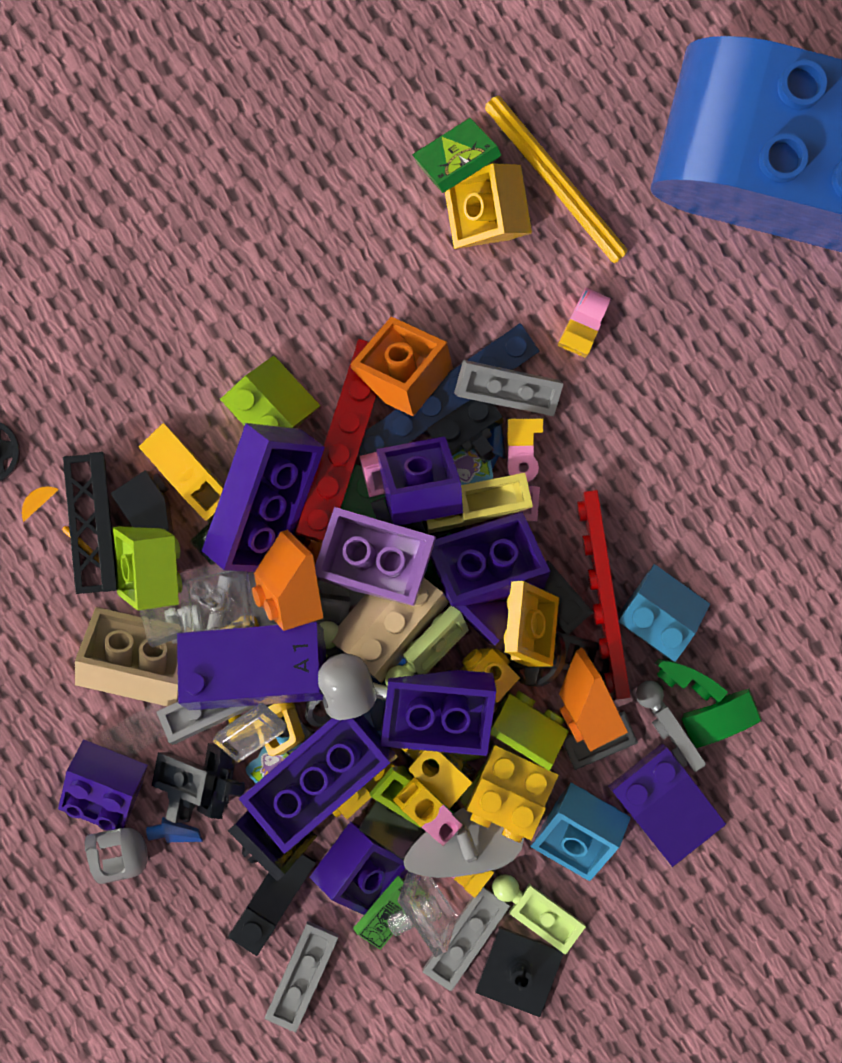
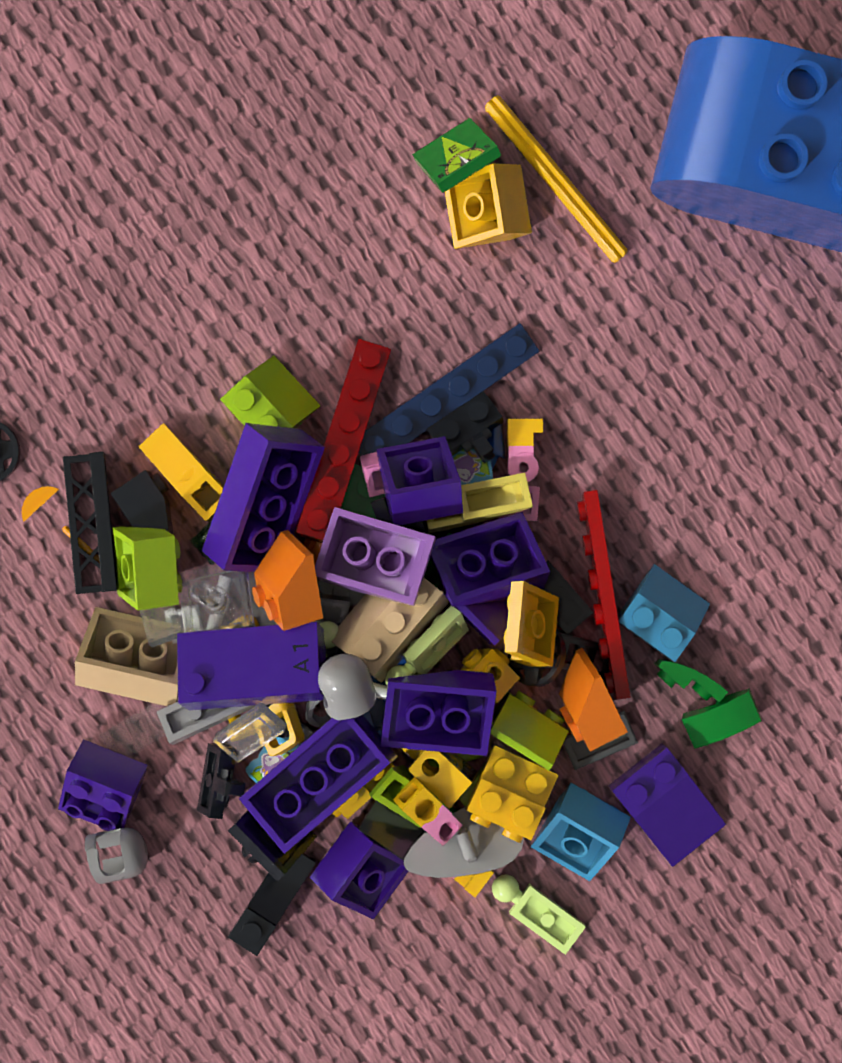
blue bar [146,817,203,843] -> none
black hinge [151,752,216,823] -> none
light grey plate [264,921,339,1033] -> none
orange slope [350,316,453,417] -> none
bright green tile [353,876,425,950] -> none
clear tile [387,871,458,957] -> none
light grey plate [422,886,510,991] -> none
light grey plate [454,360,563,416] -> none
black tile [475,926,564,1017] -> none
leg [557,287,611,358] -> none
light grey plate [636,681,706,772] -> none

